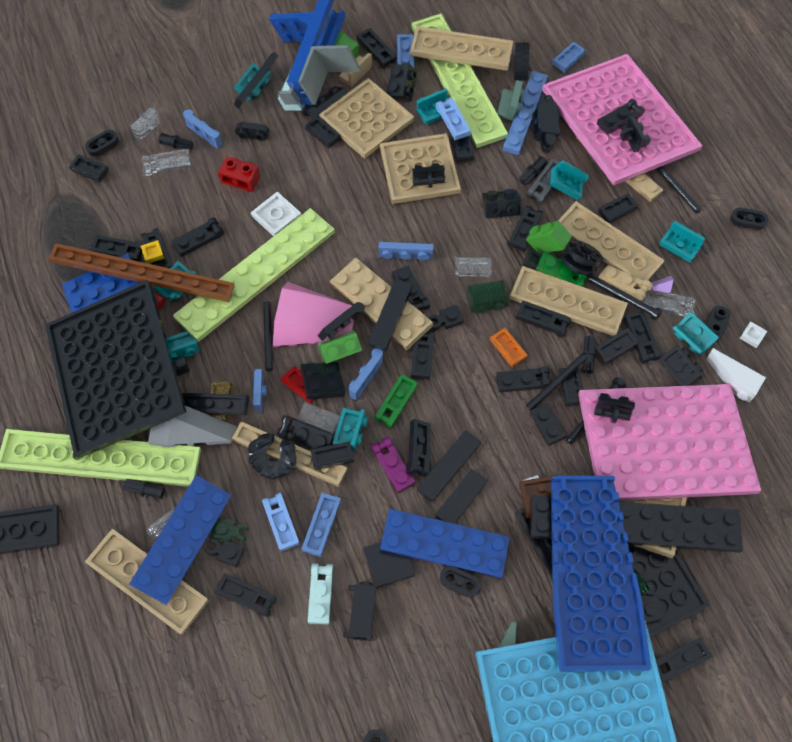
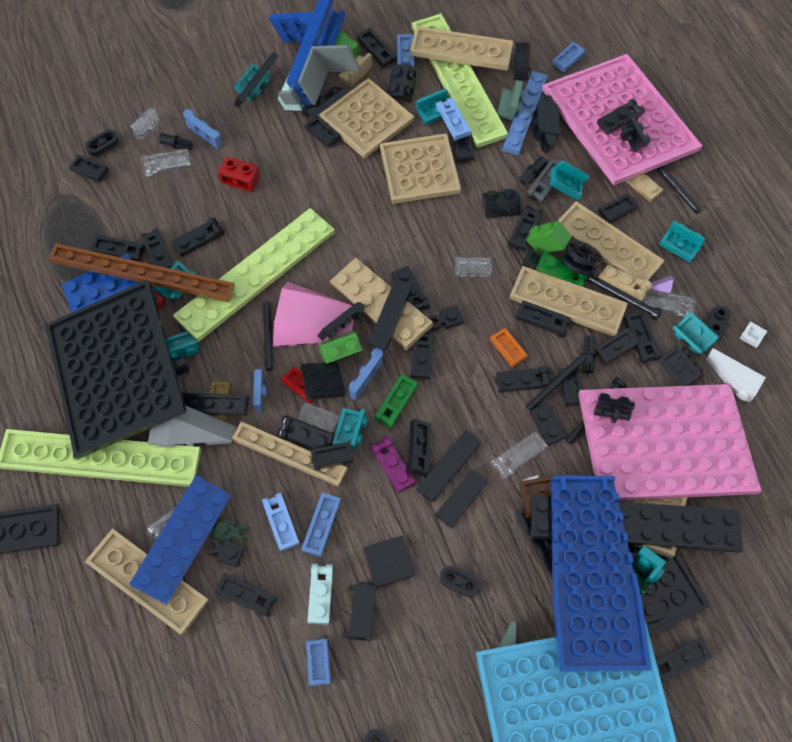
black axle [123,479,165,499] -> none
yellow plate [141,240,165,264] -> none
black plate [235,122,270,141] -> none
black piece [248,433,297,480] -> none
white plate [251,192,301,236] -> none
medium blue plate [378,242,433,261] -> none
blue plate [380,508,510,579] -> none
black hips [412,163,445,188] -> none
clear green brick [467,280,509,314] -> none
black plate [730,208,769,230] -> none
none -> medium blue plate [306,639,331,686]
none -> clear plate [491,431,548,479]
none -> teal bracket [633,545,666,586]

